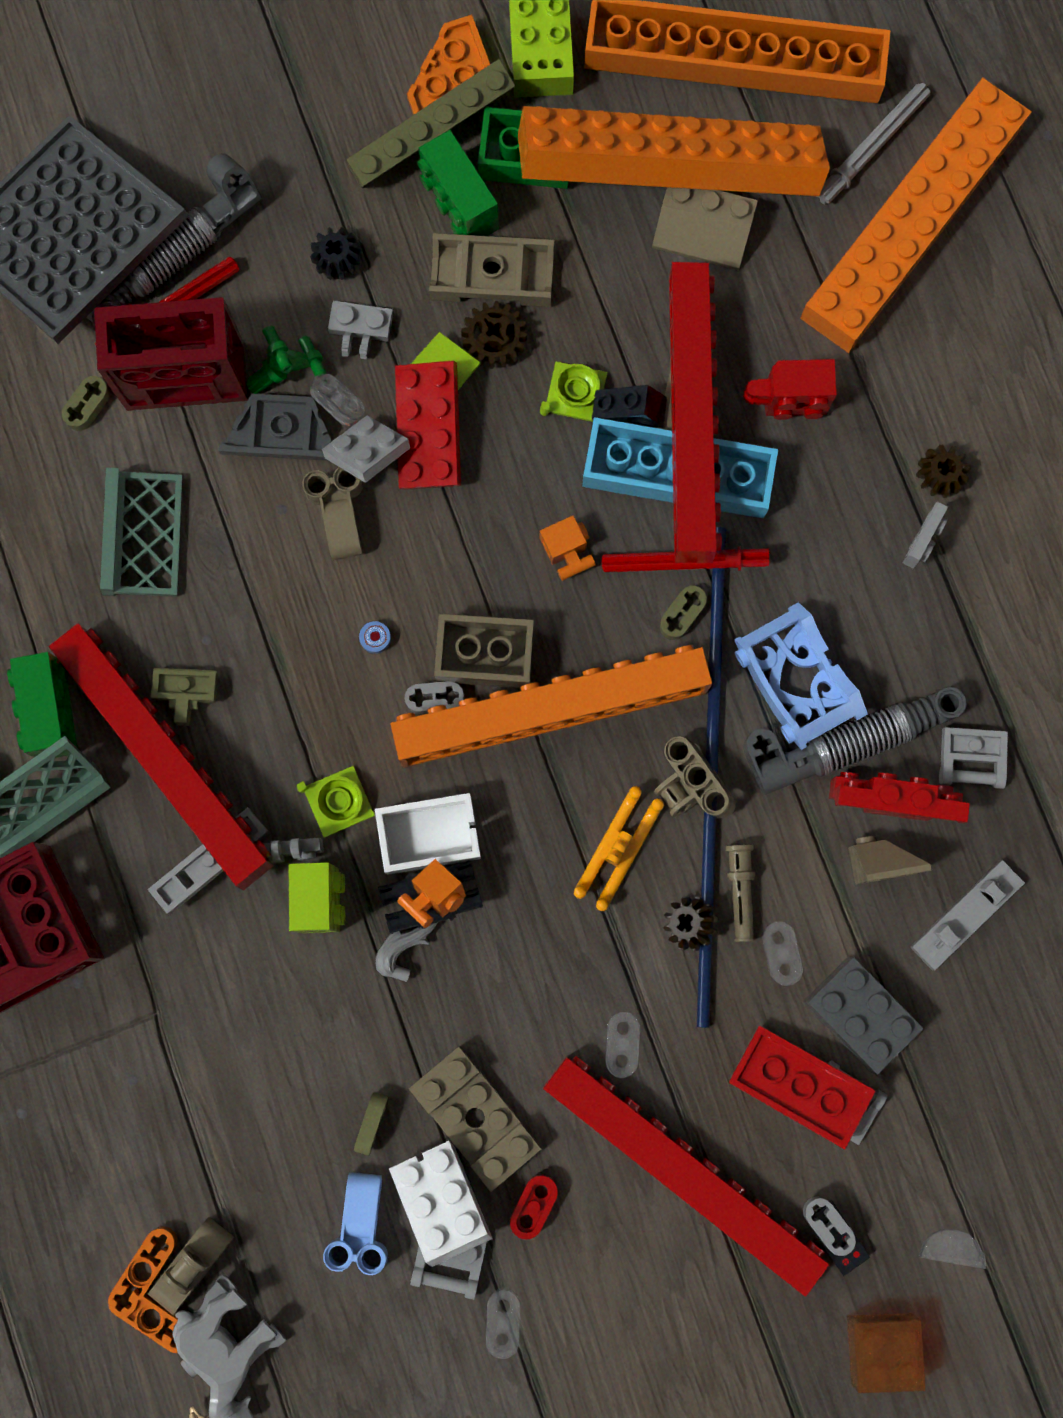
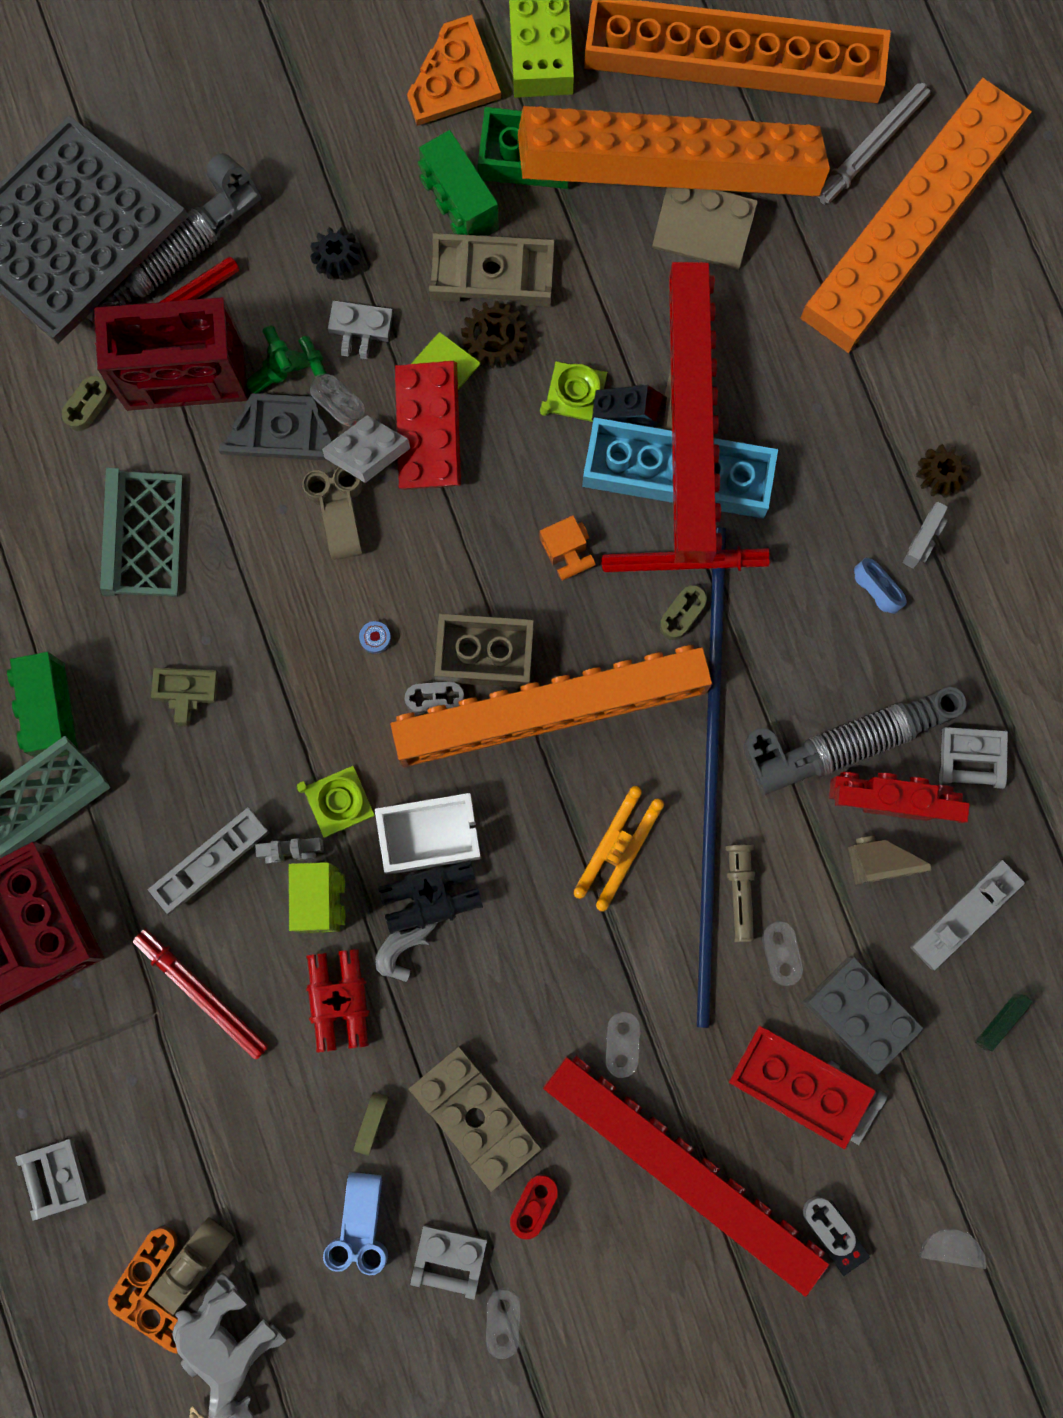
red brick [48,623,273,891] -> none
olive brick [345,59,515,188] -> none
white piece [389,1141,493,1267] -> none
orange brick [397,859,466,928] -> none
dark tan piece [654,736,736,818] -> none
dark brown gear [663,896,719,951] -> none
light blue fence [734,602,868,750] -> none
red hinge [743,359,837,420] -> none
clear orange brick [847,1313,926,1393] -> none
none -> light grey plate [15,1138,90,1221]
none -> red axle [133,928,268,1059]
none -> red pin [306,949,370,1053]
none -> medium blue plate [854,558,907,614]
none -> clear green tile [975,994,1033,1052]

